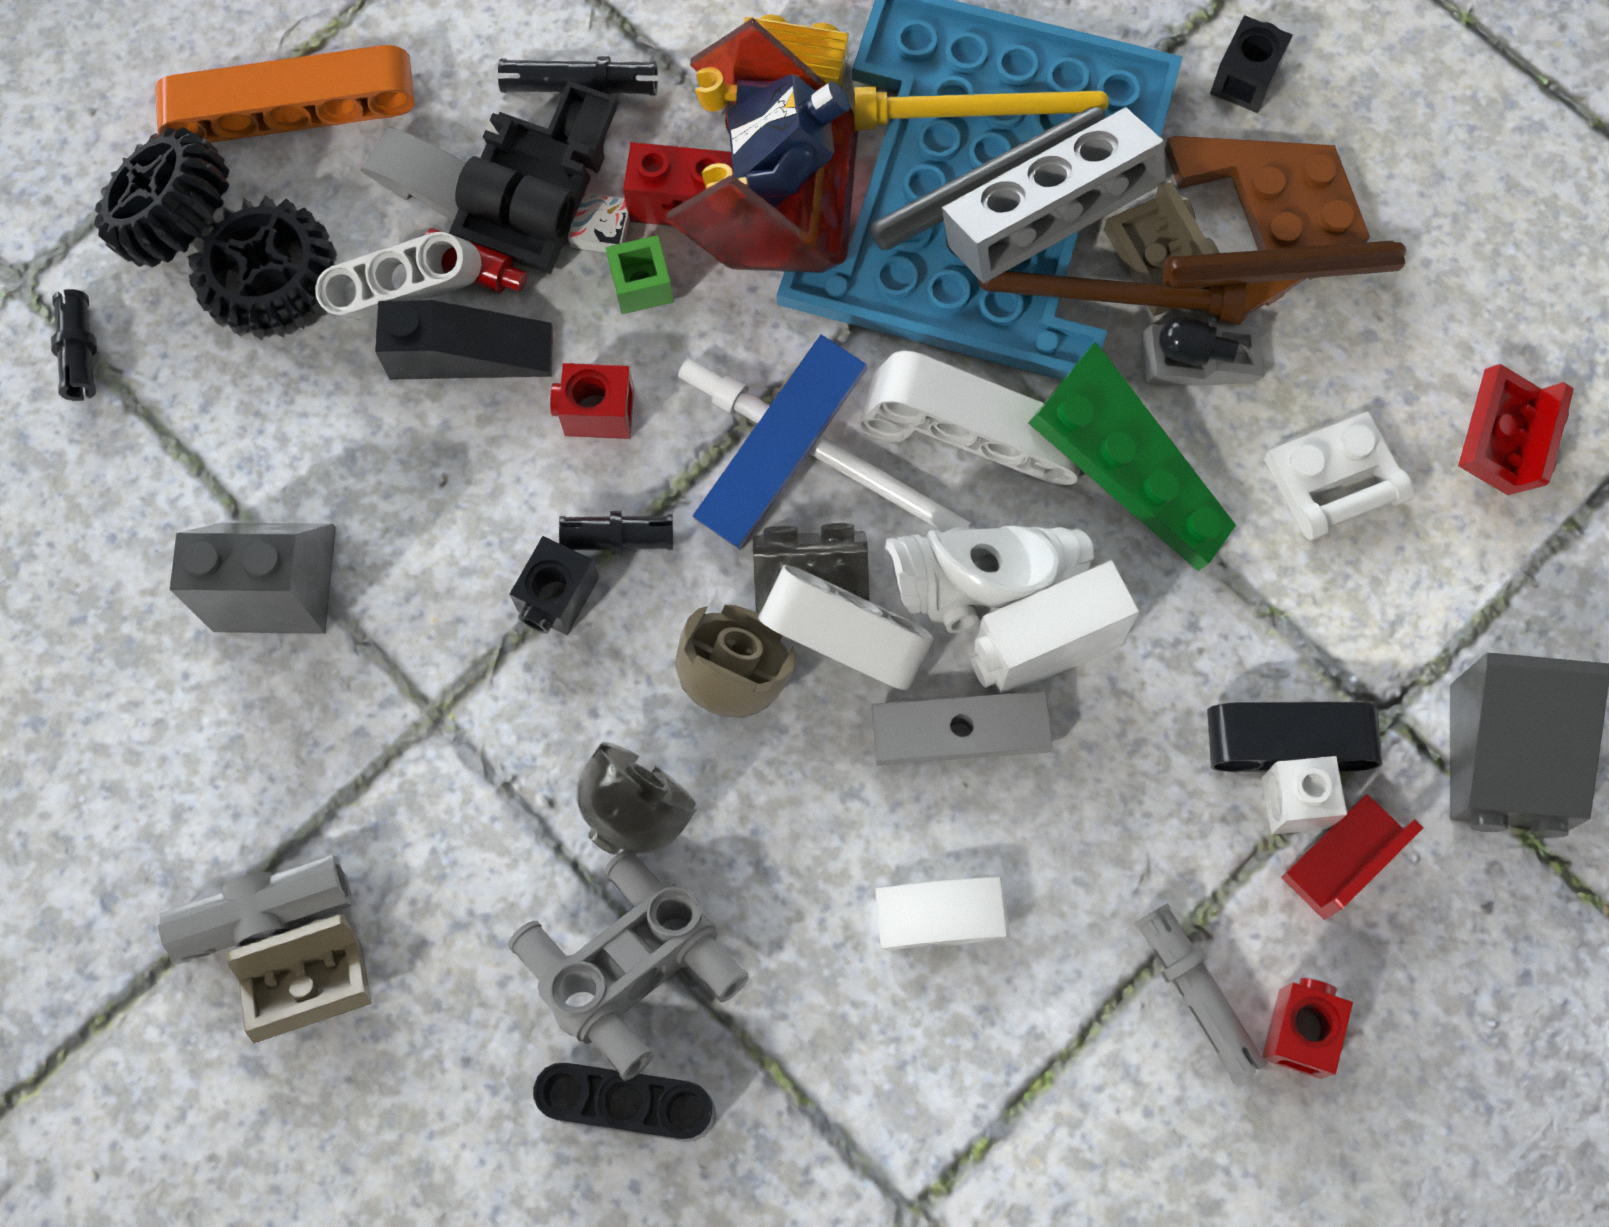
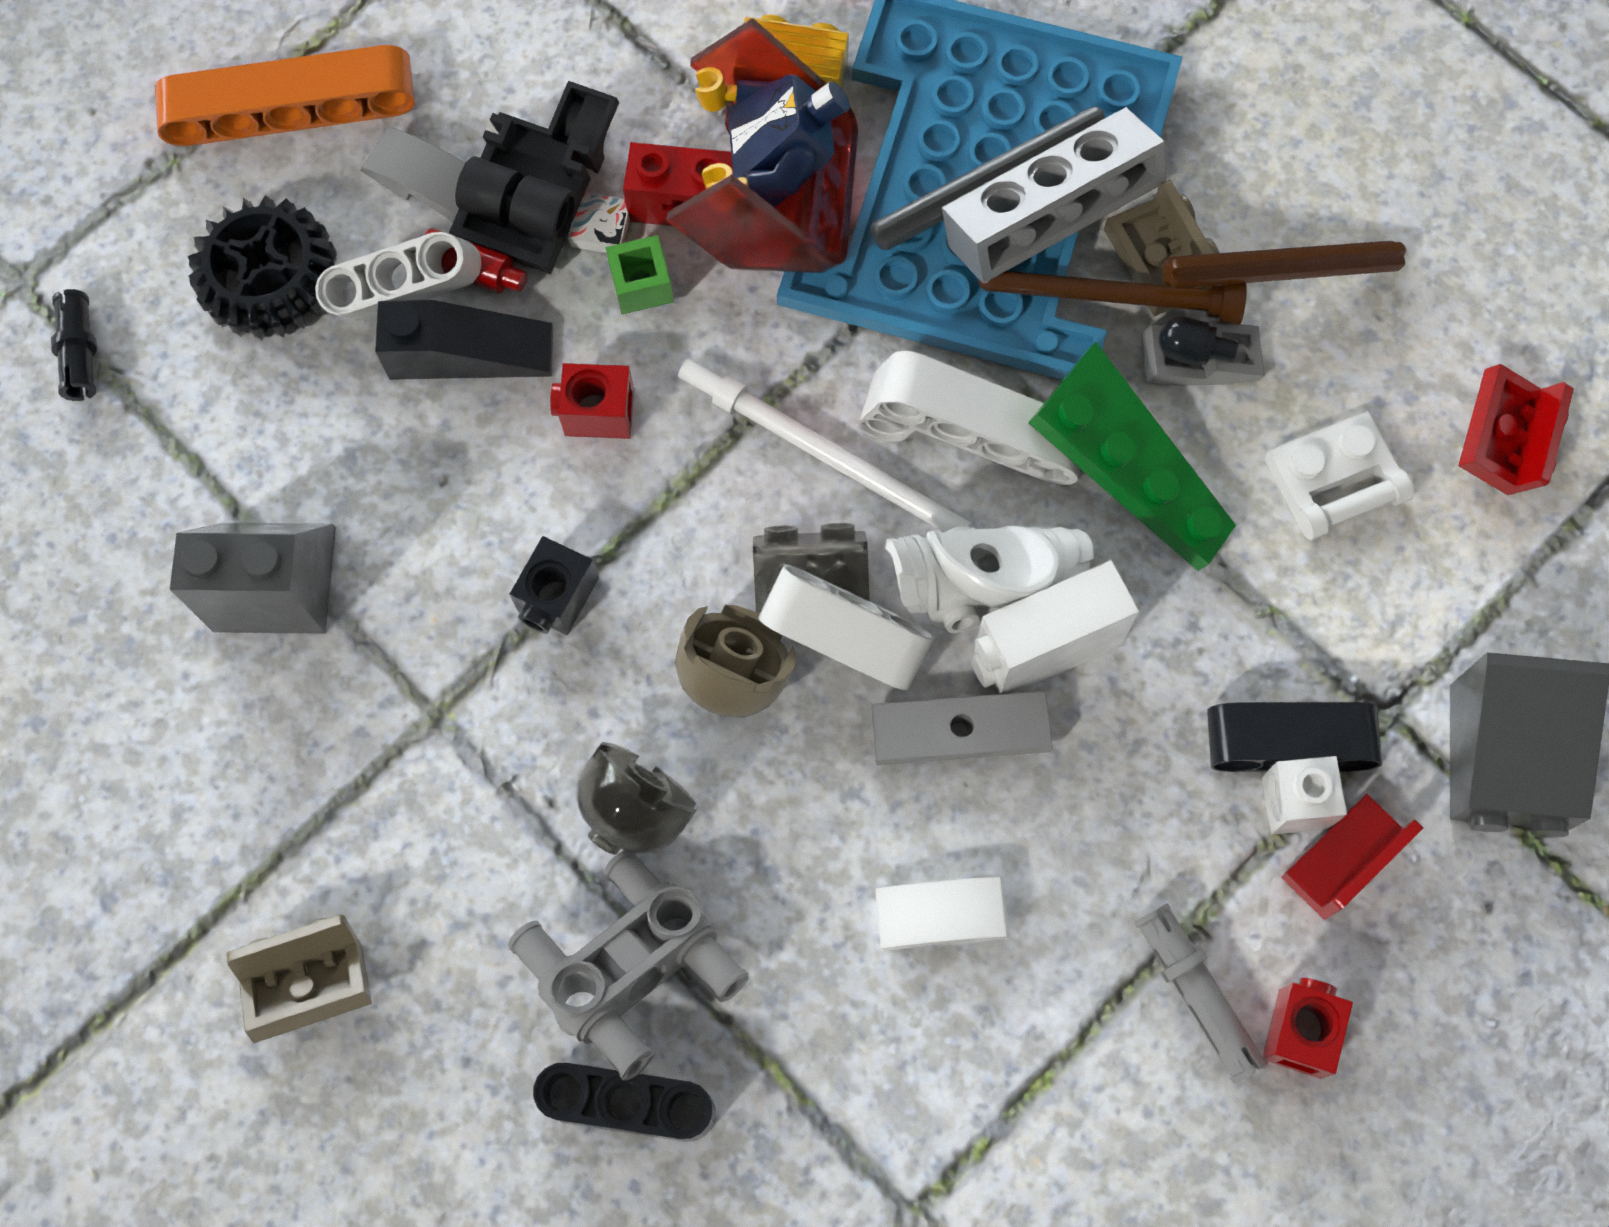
black gear [94,127,230,268] -> none
light grey piece [158,855,351,965] -> none
black pin [498,56,658,96] -> none
black pin [559,511,673,555] -> none
blue tile [693,334,868,550] -> none
yellow piece [854,86,1109,131] -> none
dark orange wing [1165,136,1370,322] -> none
black brick [1210,15,1293,113] -> none

